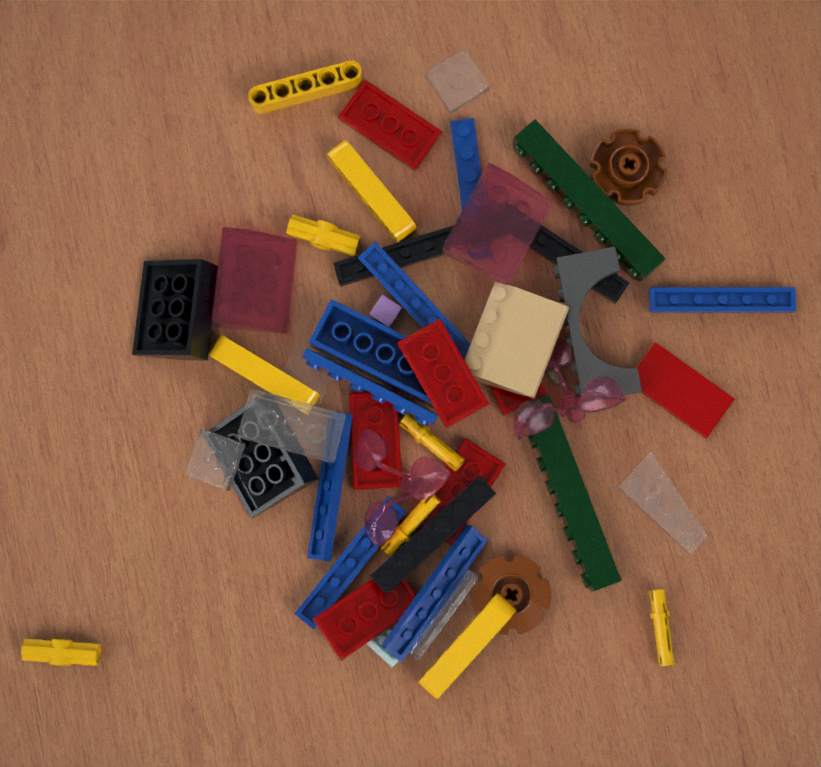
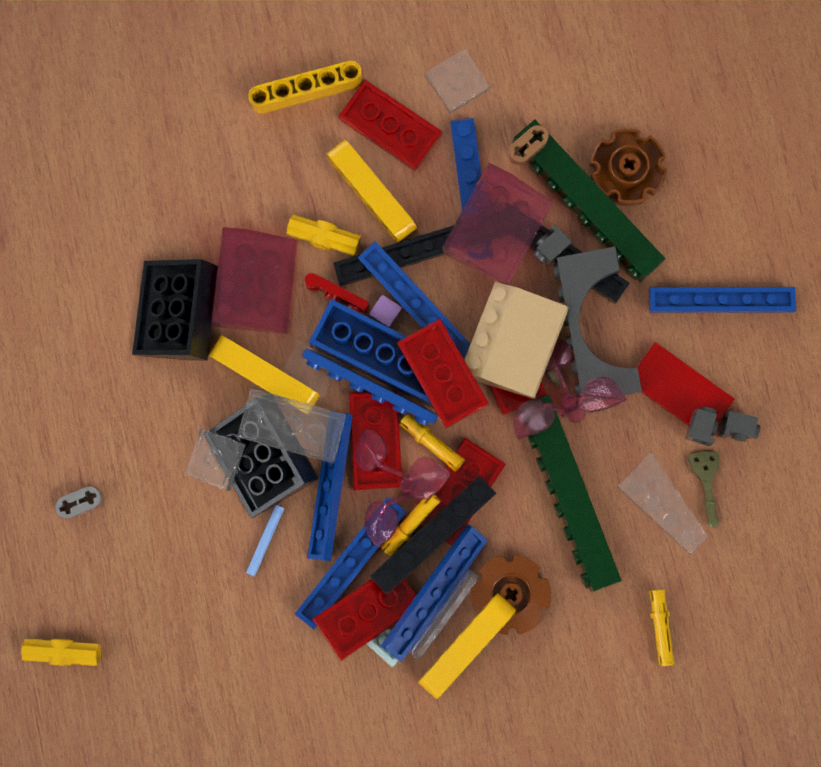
none -> light grey beam [55,486,103,519]
none -> light blue bar [246,505,285,577]
none -> red plate [304,273,369,314]
none -> medium nougat beam [508,125,549,165]
none -> dark grey brick [533,225,572,267]
none -> dark grey brick [685,407,718,446]
none -> olive piece [688,451,719,528]
none -> dark grey brick [719,411,760,442]

